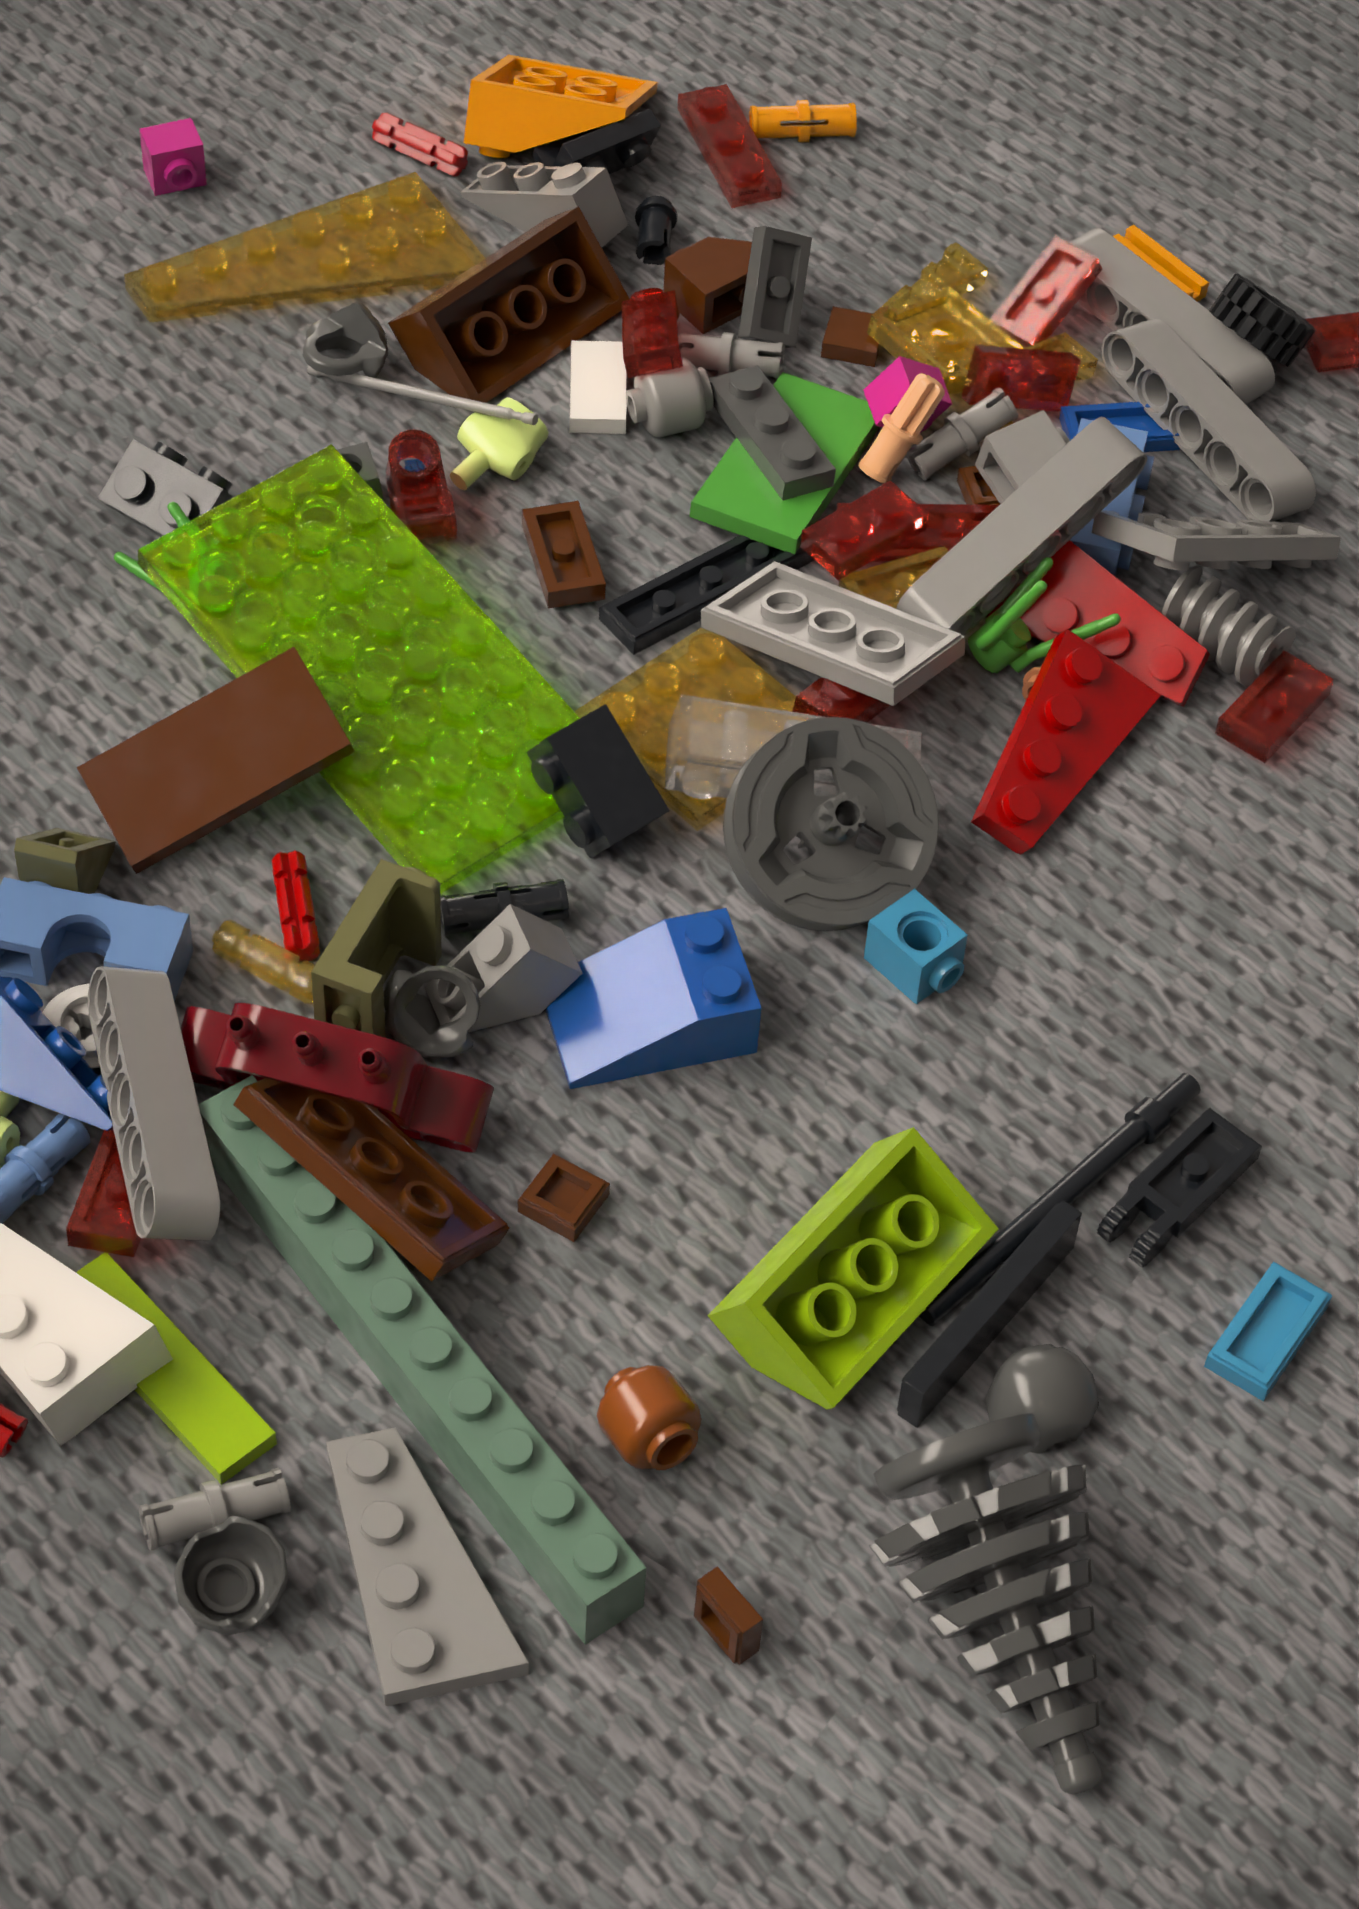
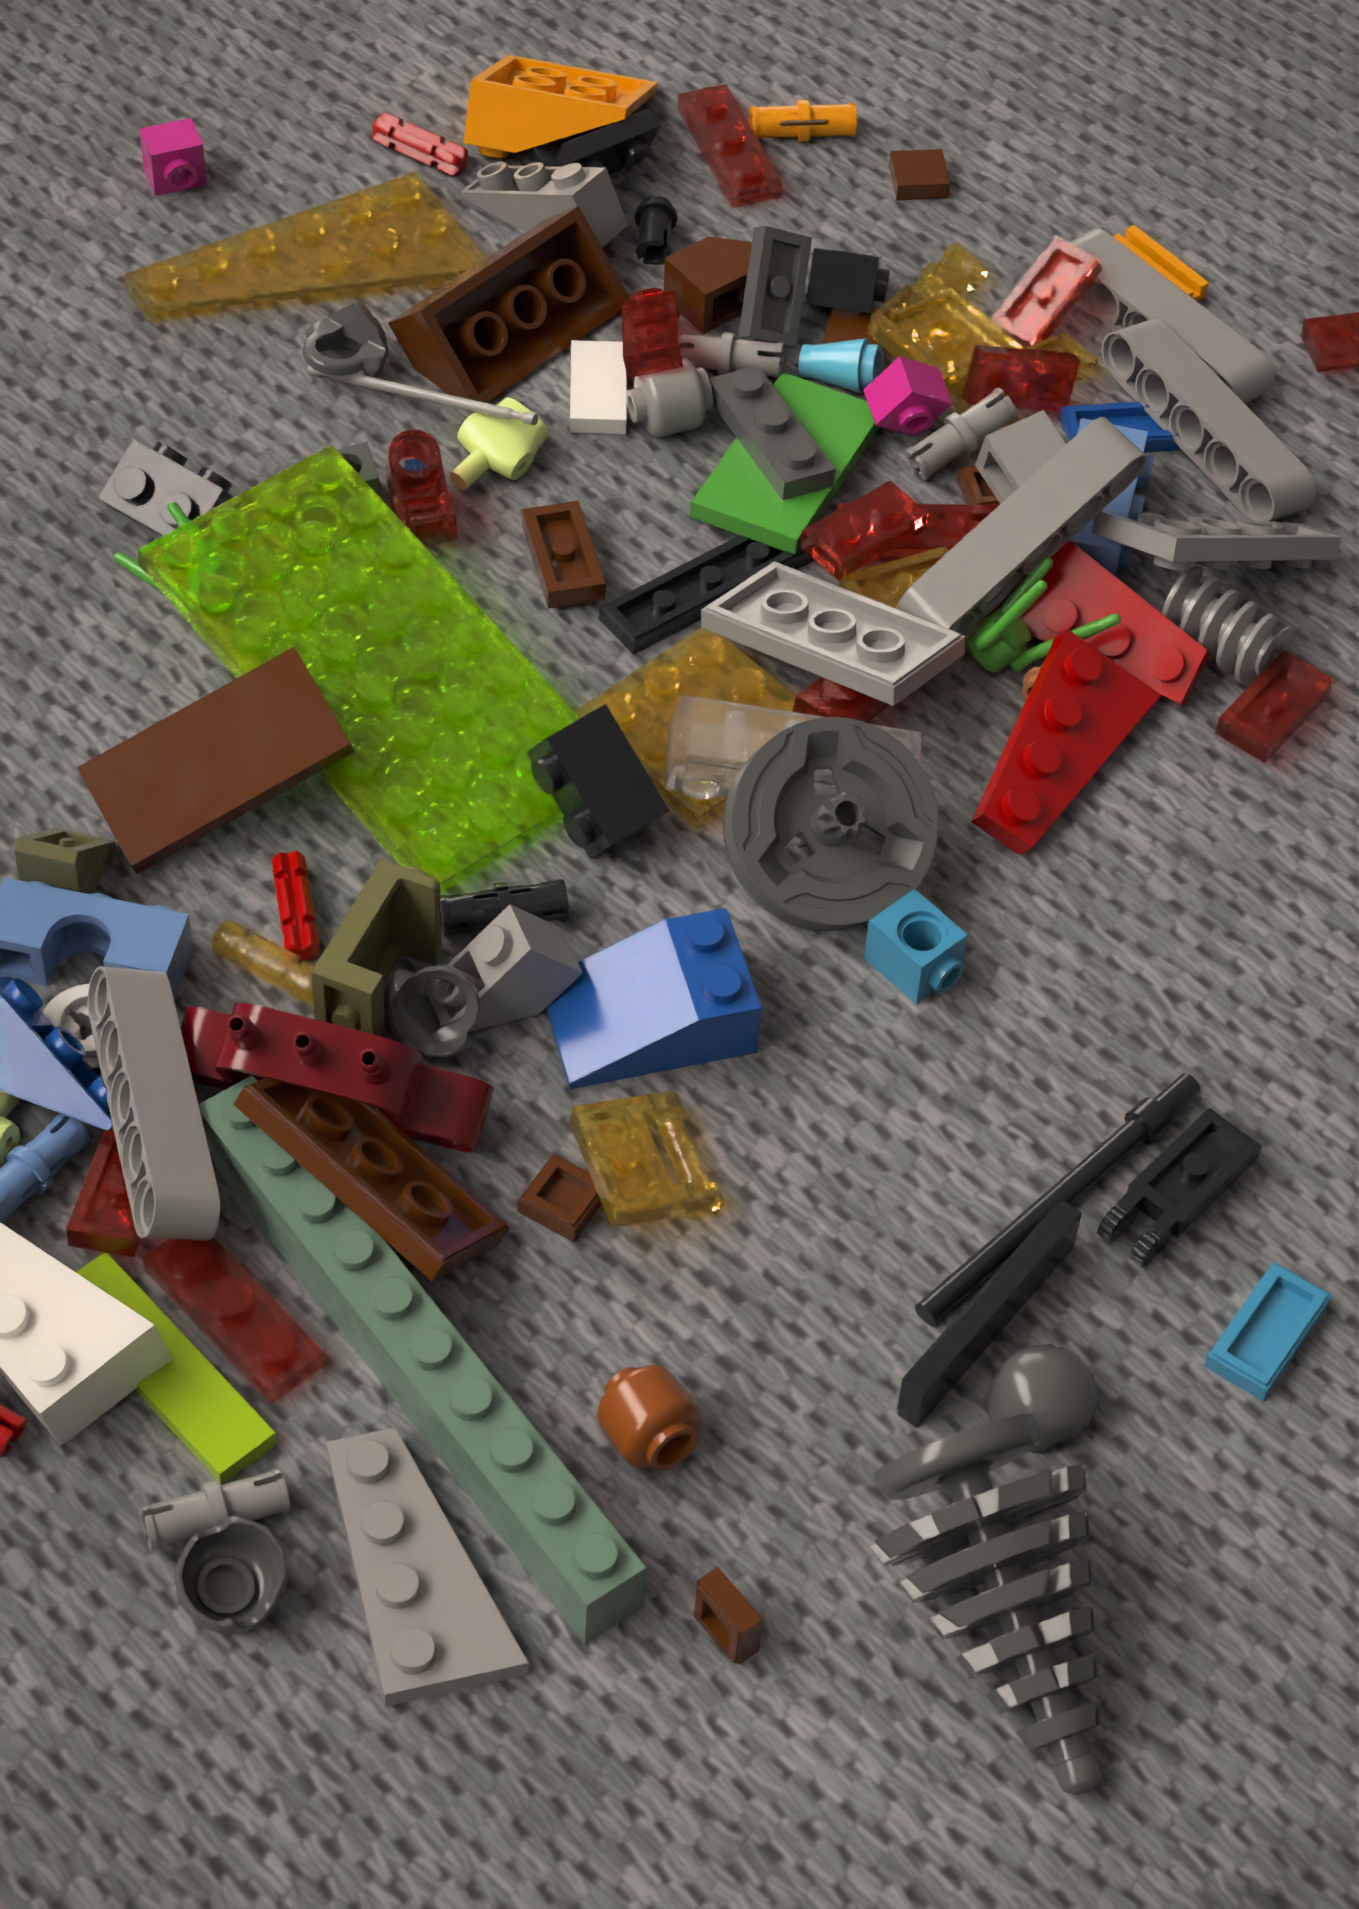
lime slope [707,1127,999,1410] -> none
light nougat axle [858,373,945,484] -> none
black tyre [1209,273,1316,367] -> none
none -> clear red plate [142,1237,325,1405]
none -> clear yellow plate [569,1091,725,1228]
none -> medium azure cone [799,338,884,394]
none -> black brick [806,247,890,313]
none -> reddish brown tile [889,149,950,200]

